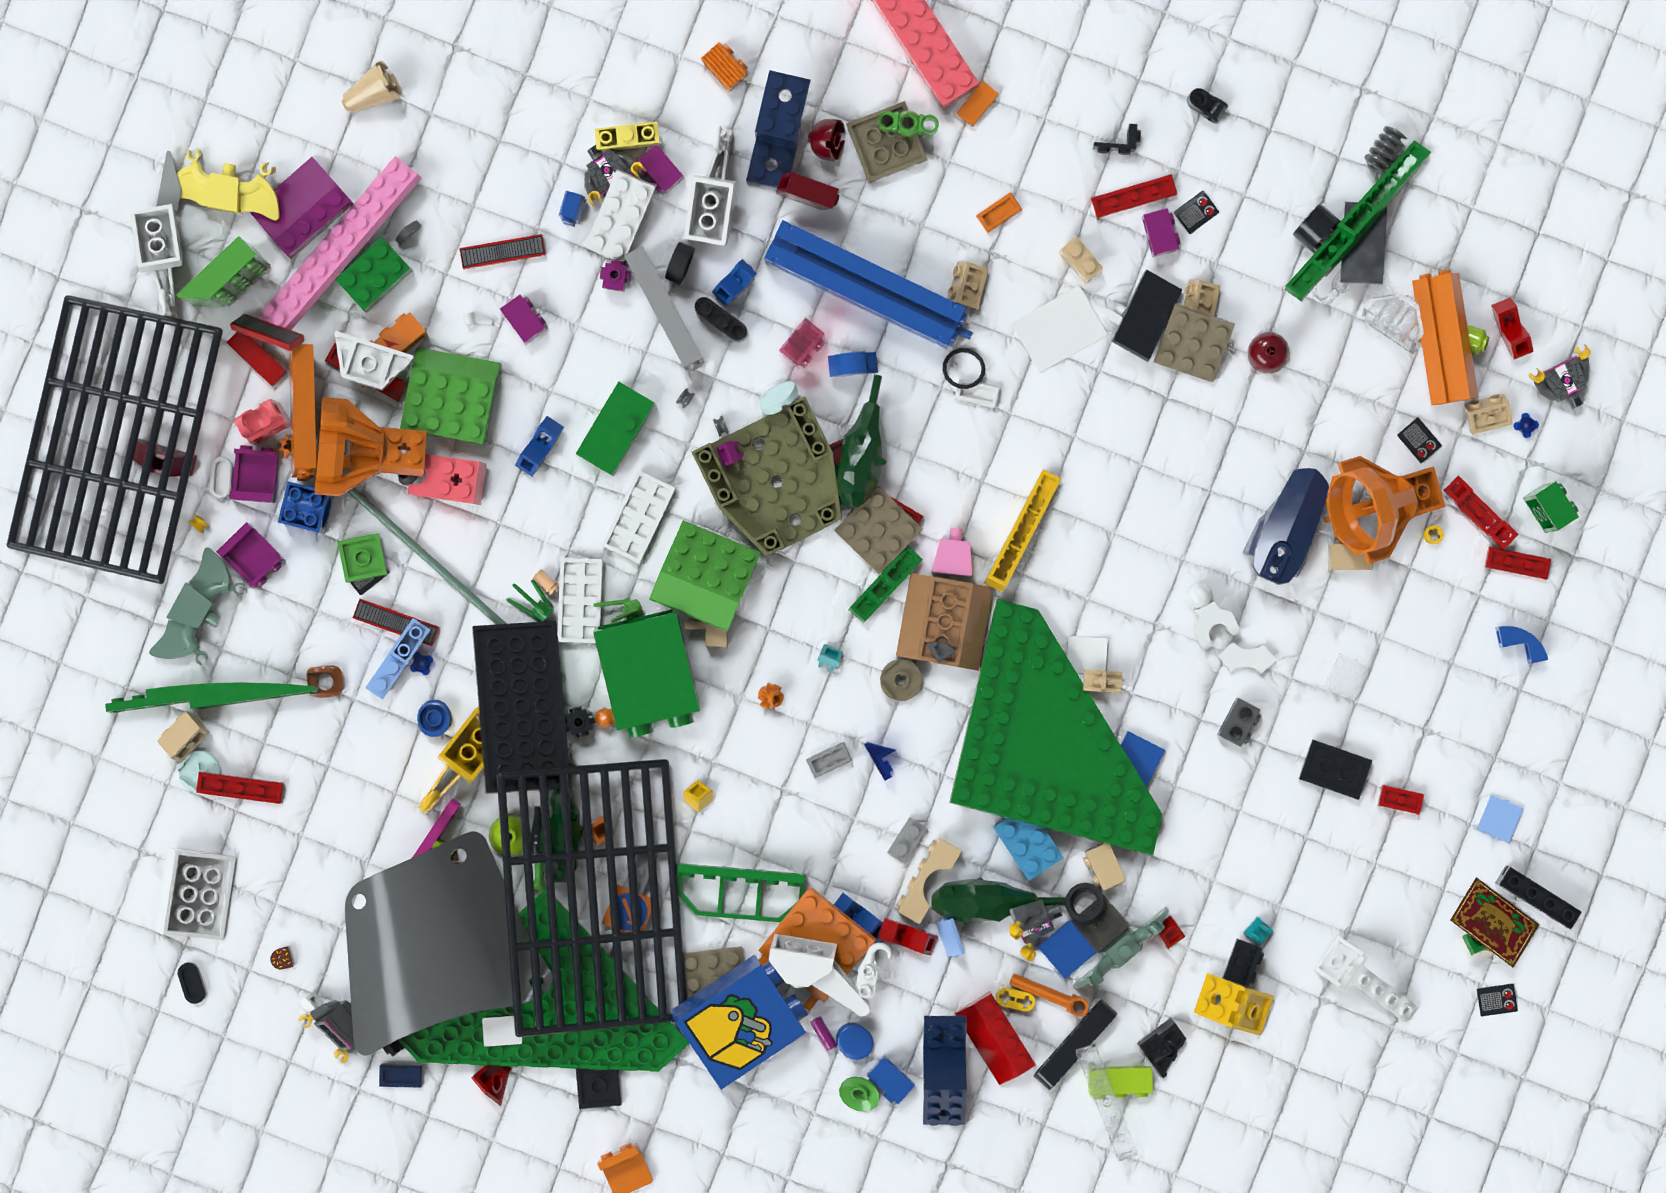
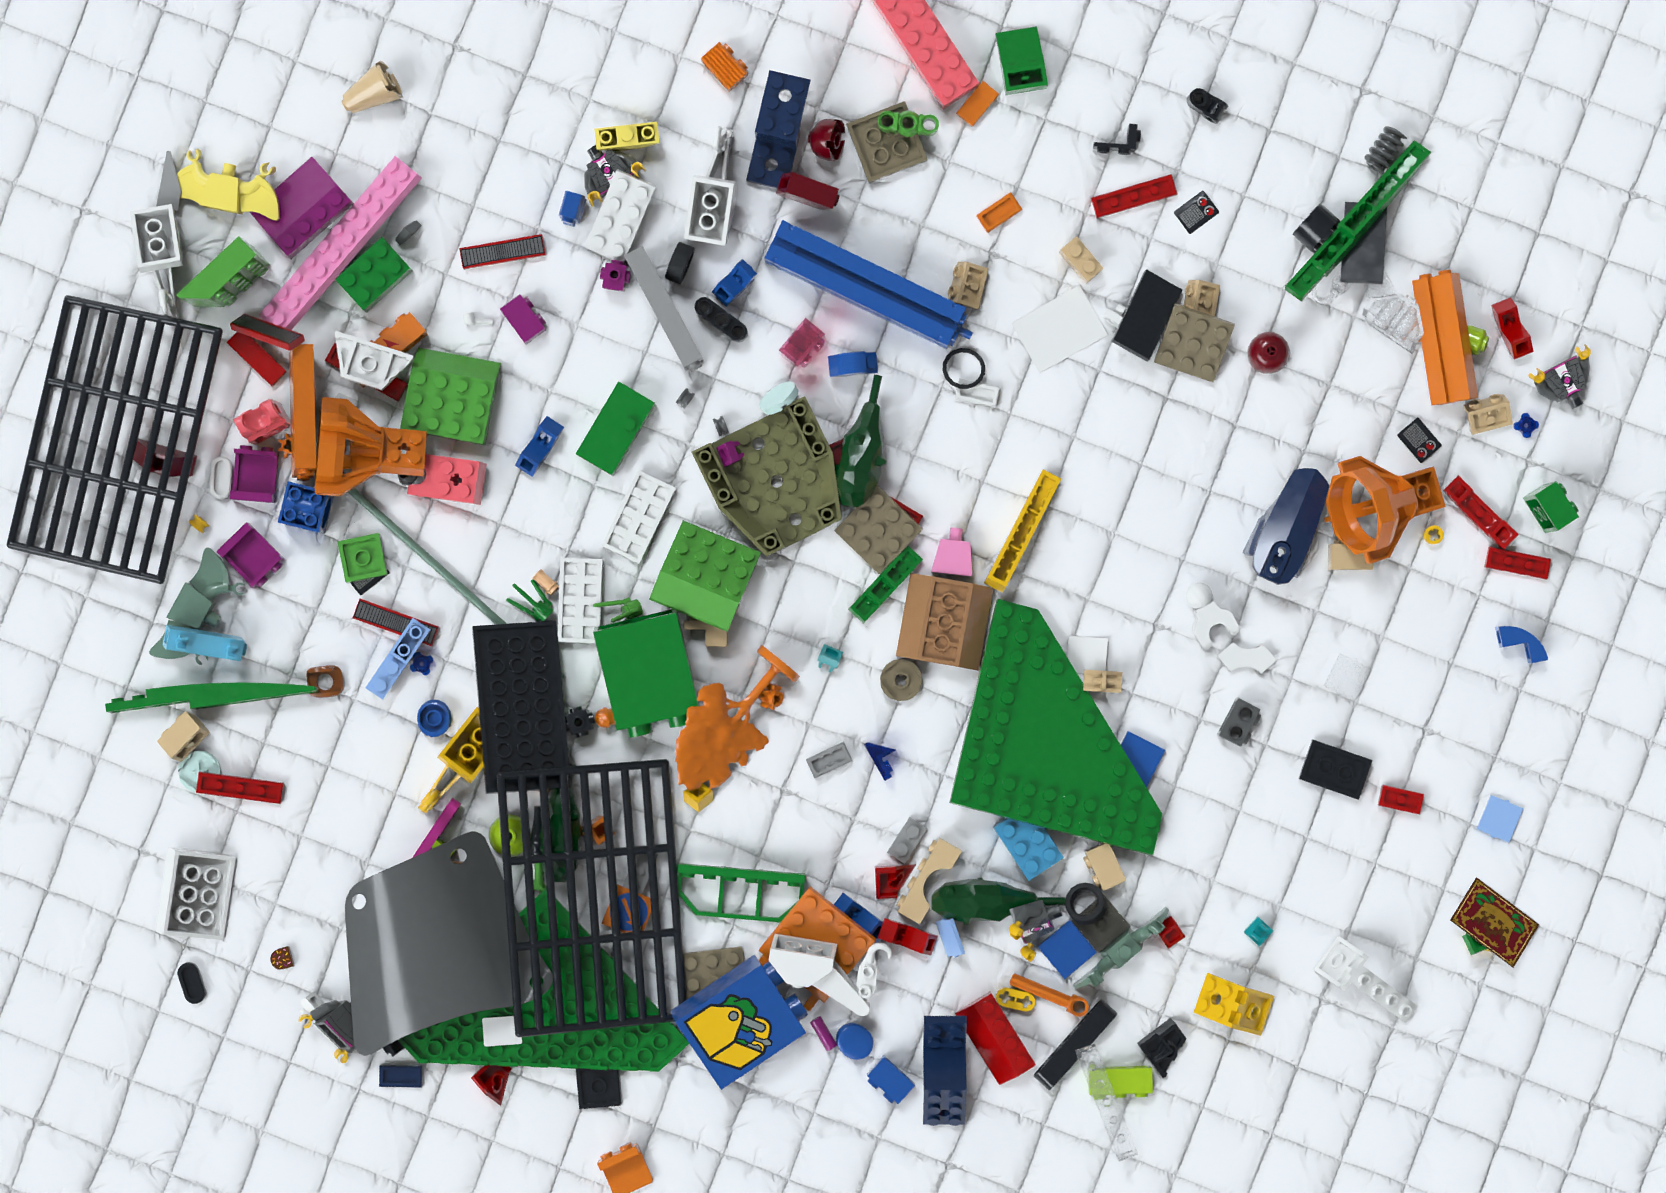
magenta brick [637,144,685,195] -> none
bright green dish [839,1076,880,1112] -> none
dark grey tile [928,642,956,663] -> none
magenta brick [1142,208,1181,258] -> none
black bracket [1222,938,1264,988] -> none
black sticker [1477,984,1518,1017] -> none
black brick [1495,865,1582,930] -> none
none -> medium azure brick [163,625,247,661]
none -> orange plant [675,645,800,791]
none -> red slope [875,864,916,899]
none -> green slope [995,26,1048,95]

